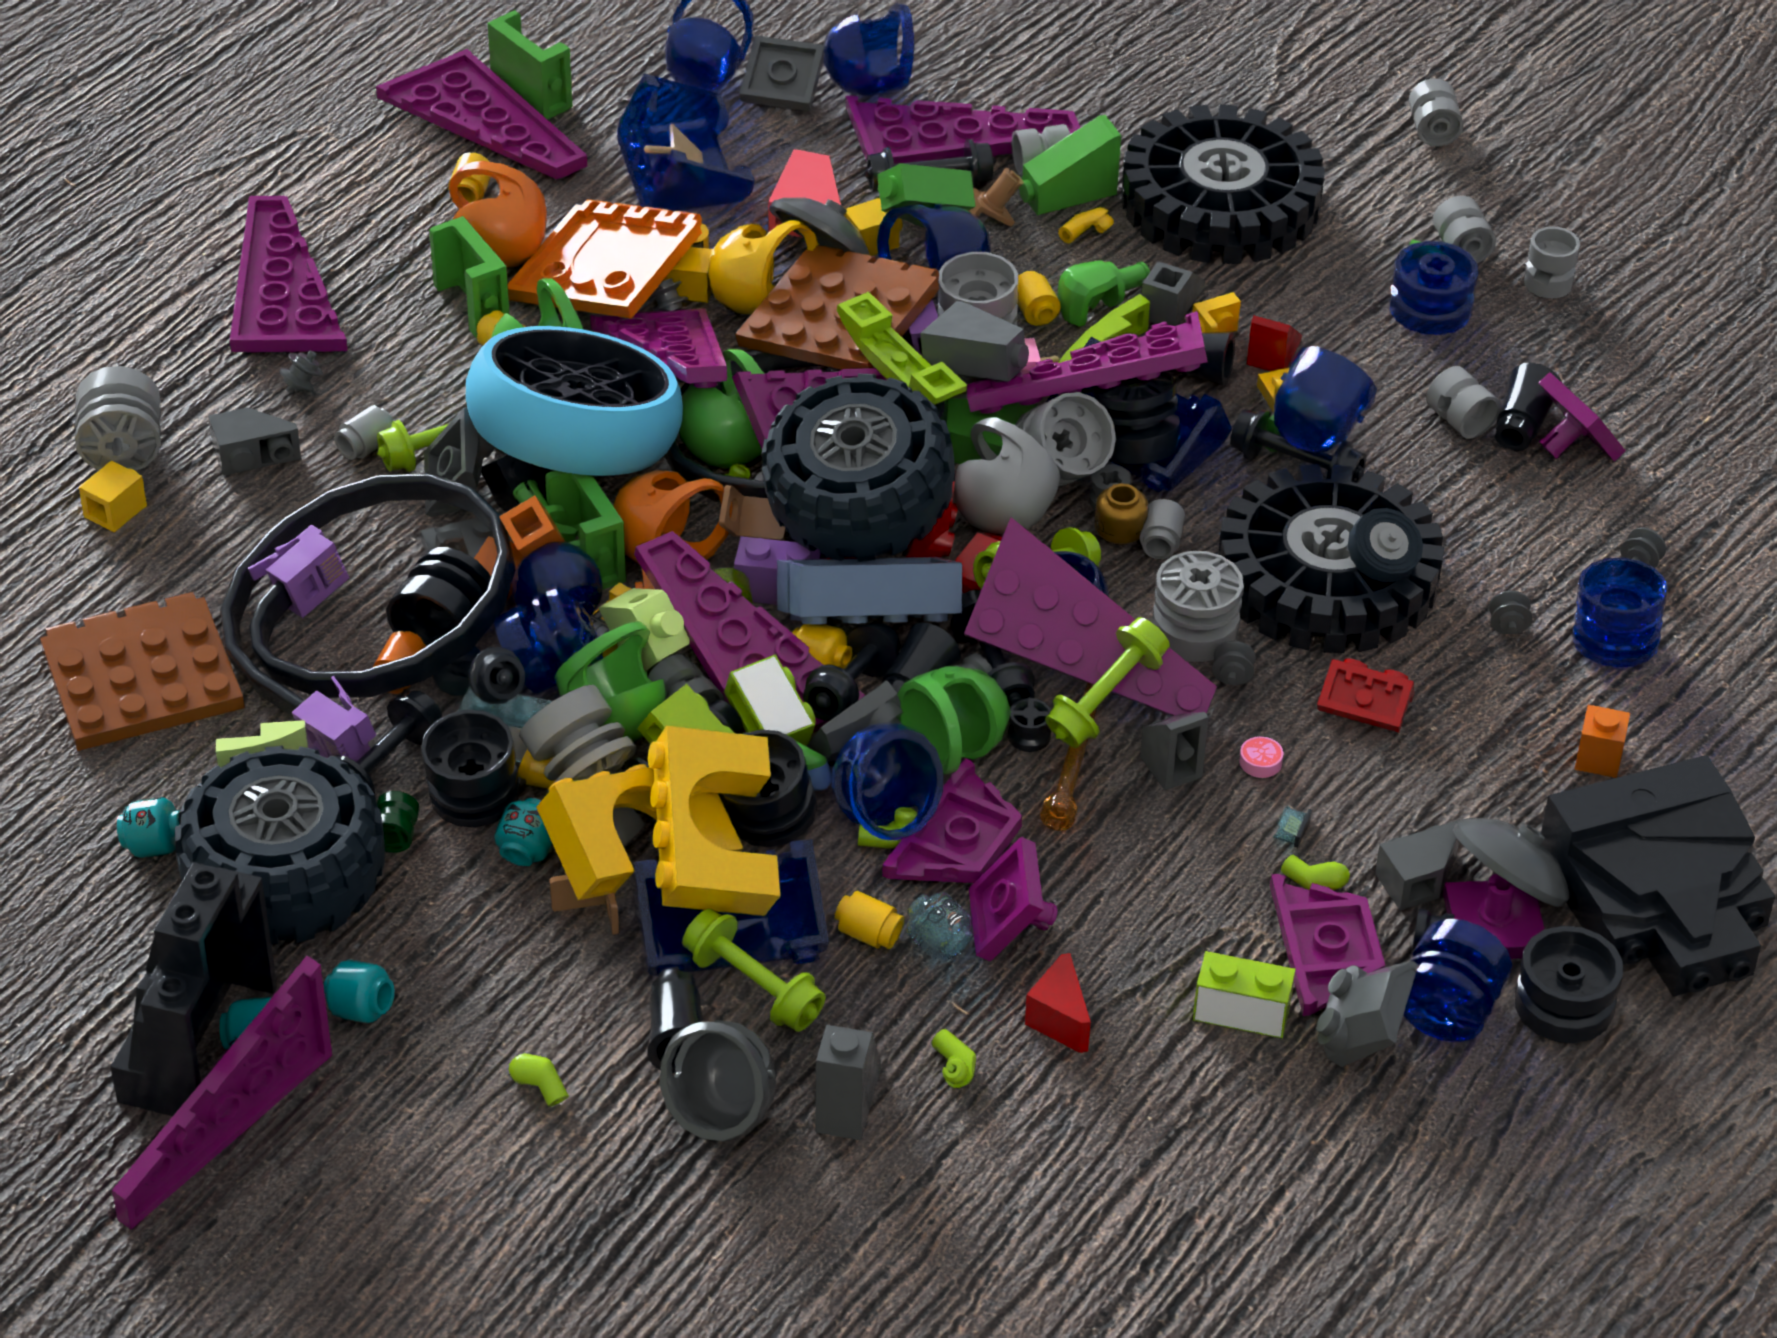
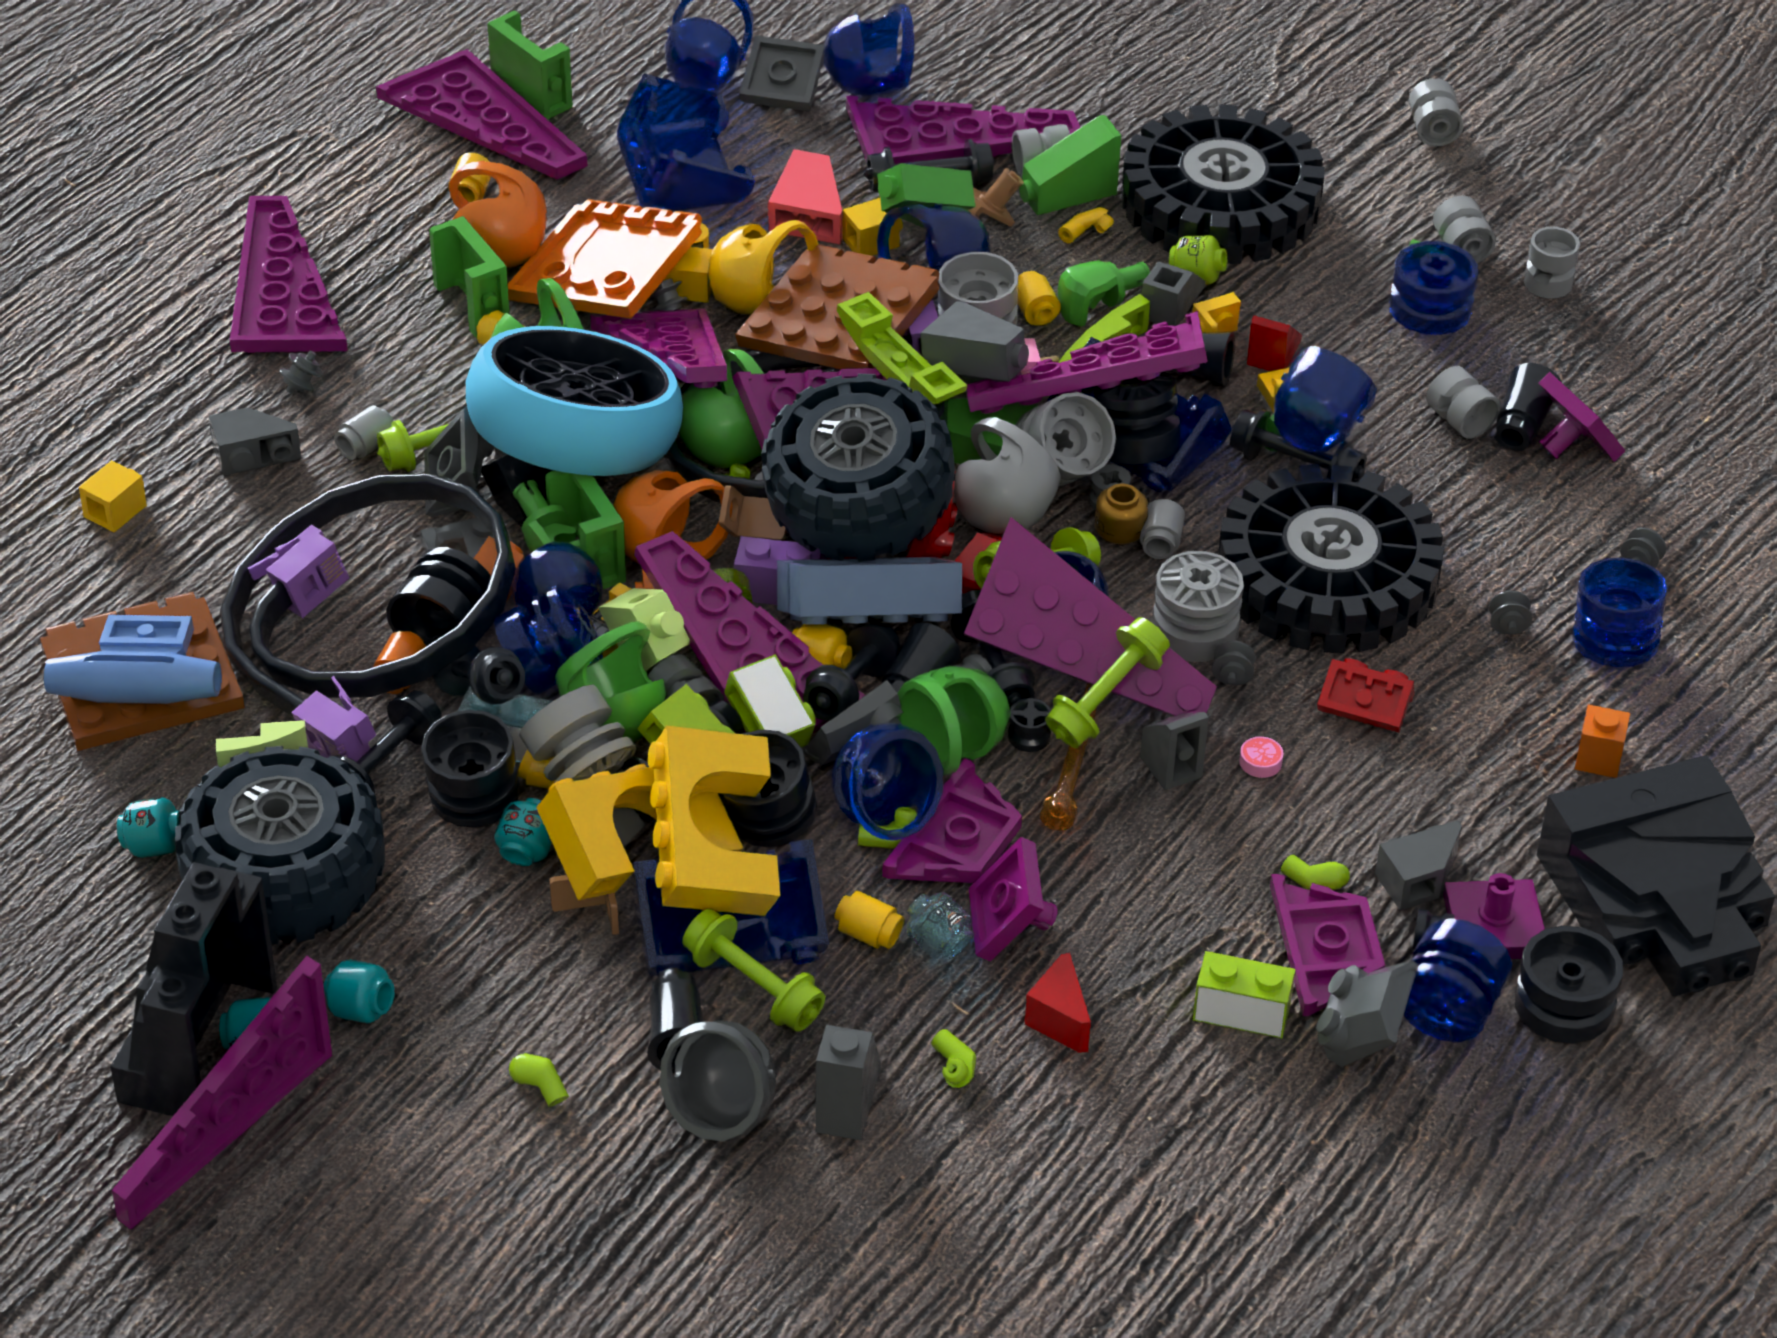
light grey wheel [75,366,161,471] -> none
dark green wheel [377,791,420,853] -> none
orange brick [499,495,566,565] -> none
tan piece [644,124,705,182] -> none
dark grey dish [769,197,870,255] -> none
arm [795,740,832,791] -> none
clear light blue piece [1273,806,1313,848] -> none
black wheel [1348,508,1423,582] -> none
dark grey dish [1453,818,1569,907] -> none
none -> medium blue plate [44,615,222,704]
none -> lime head [1169,235,1227,285]

